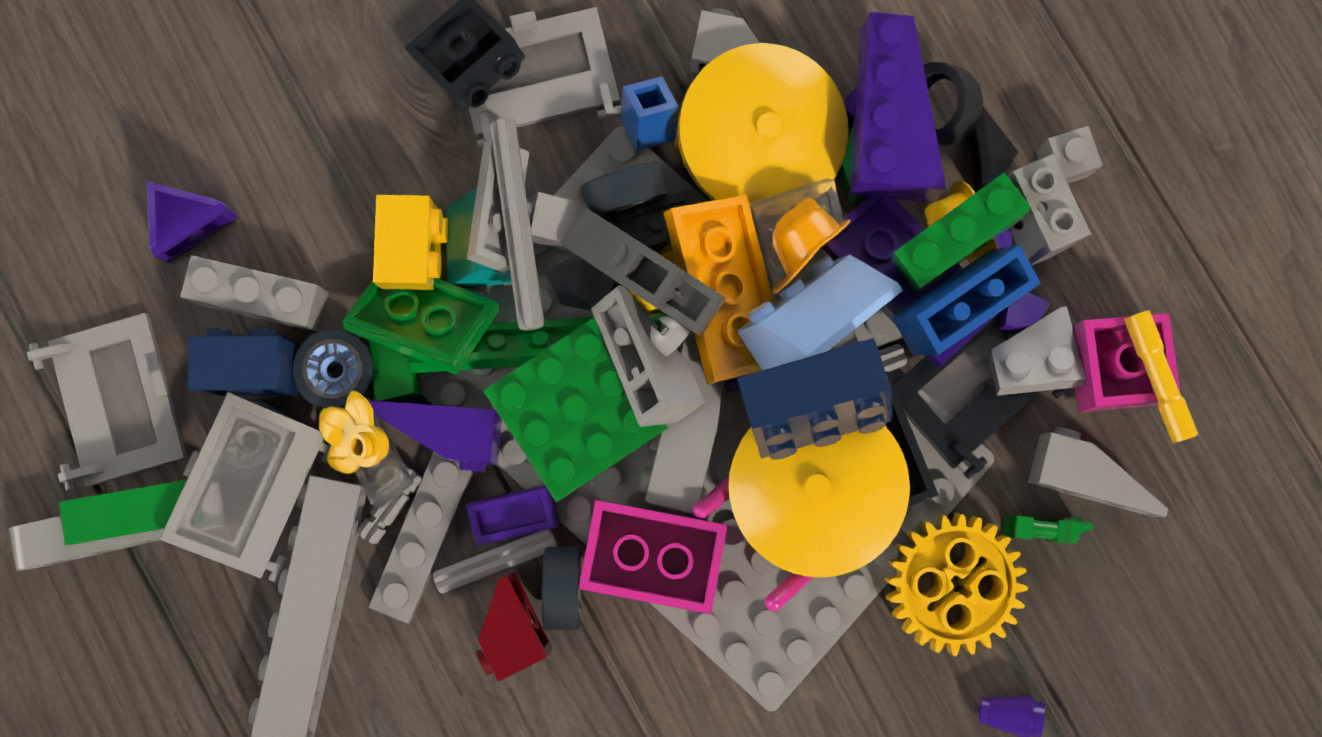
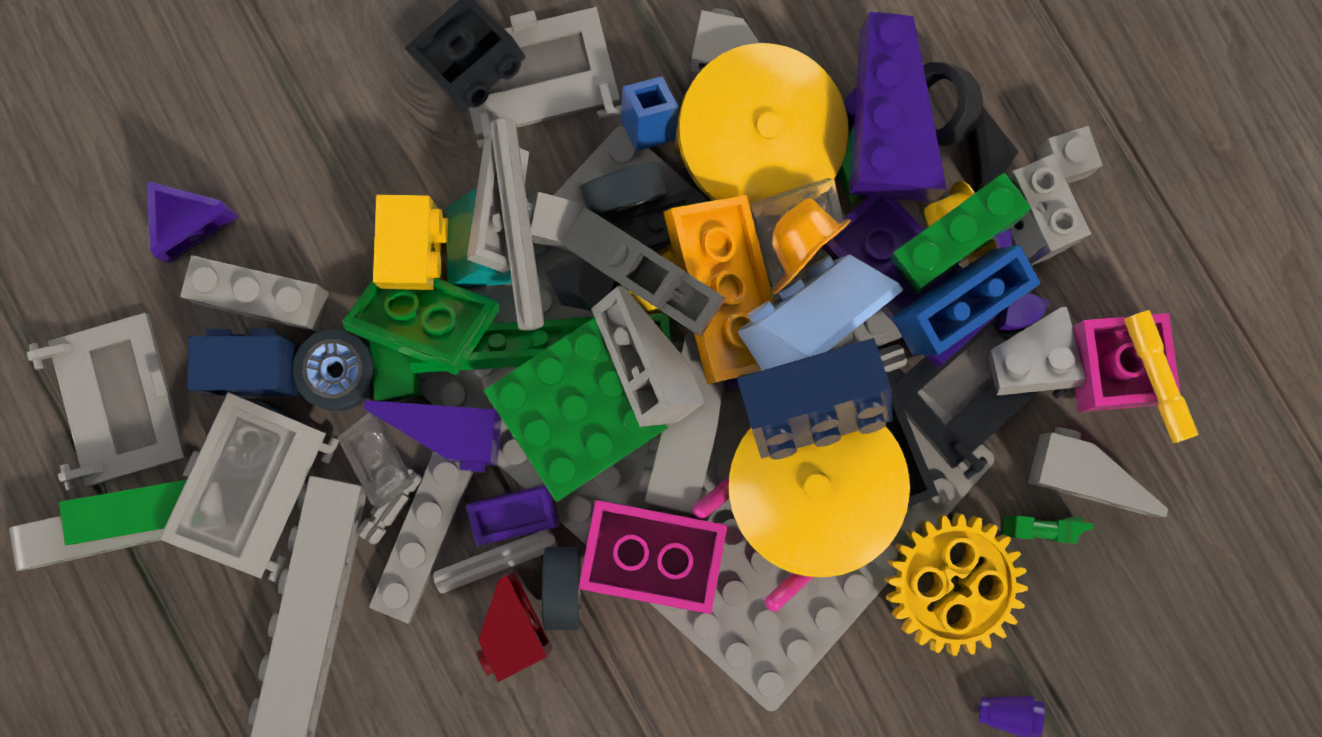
yellow plate [319,390,389,473] -> none
light grey hinge [650,316,690,357] -> none

